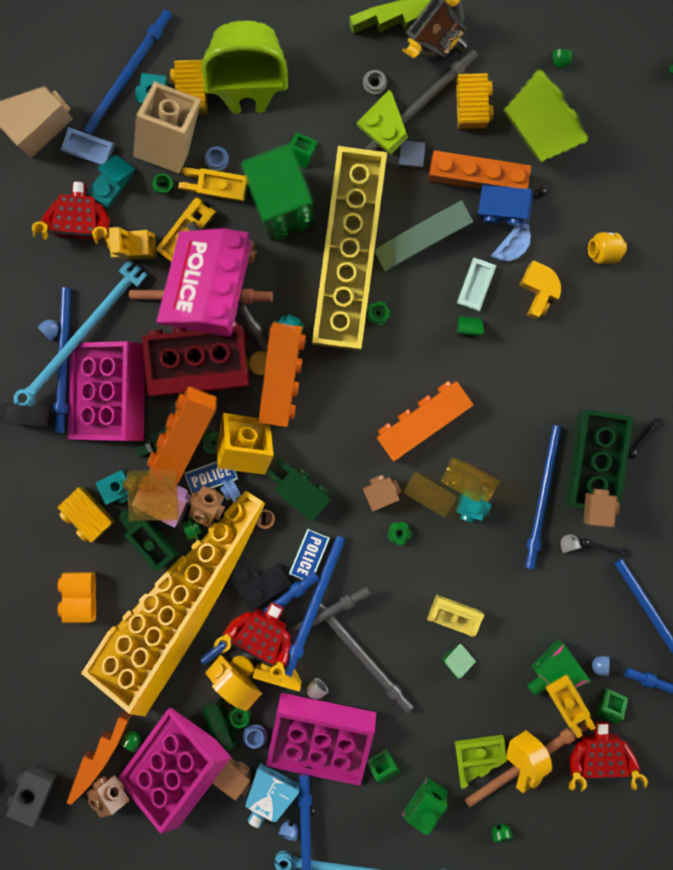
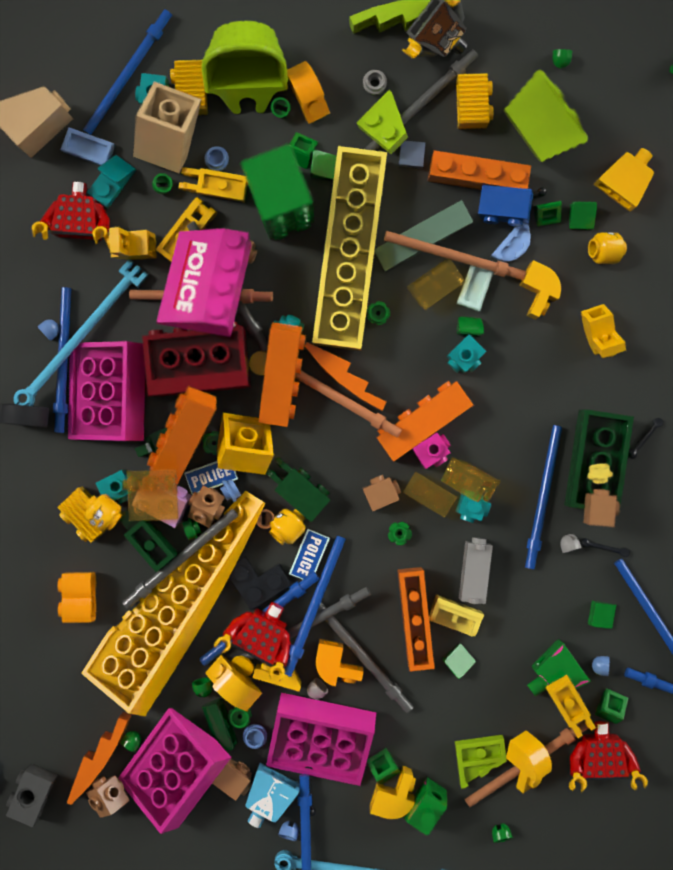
none -> yellow head [84,494,122,531]
none -> dark grey bar [122,509,239,609]
none -> green hinge [192,677,212,698]
none -> yellow head [269,509,306,545]
none -> green hinge [271,97,291,118]
none -> light orange brick [287,61,330,124]
none -> nougat bar [295,371,402,438]
none -> orange slope [305,342,386,411]
none -> green slope [310,150,337,180]
none -> light orange brick [316,639,364,686]
none -> yellow brick [369,766,416,819]
none -> nougat bar [384,231,526,280]
none -> orange brick [398,567,434,672]
none -> clear yellow hinge [407,259,465,310]
none -> dark pink brick [412,432,451,469]
none -> teal brick [446,334,486,373]
none -> light grey brick [459,537,493,604]
none -> green slope [533,201,562,226]
none -> green slope [569,202,597,230]
none -> yellow brick [581,304,626,358]
none -> light yellow plate [588,464,613,483]
none -> green slope [588,600,616,629]
none -> yellow torso [593,148,654,211]

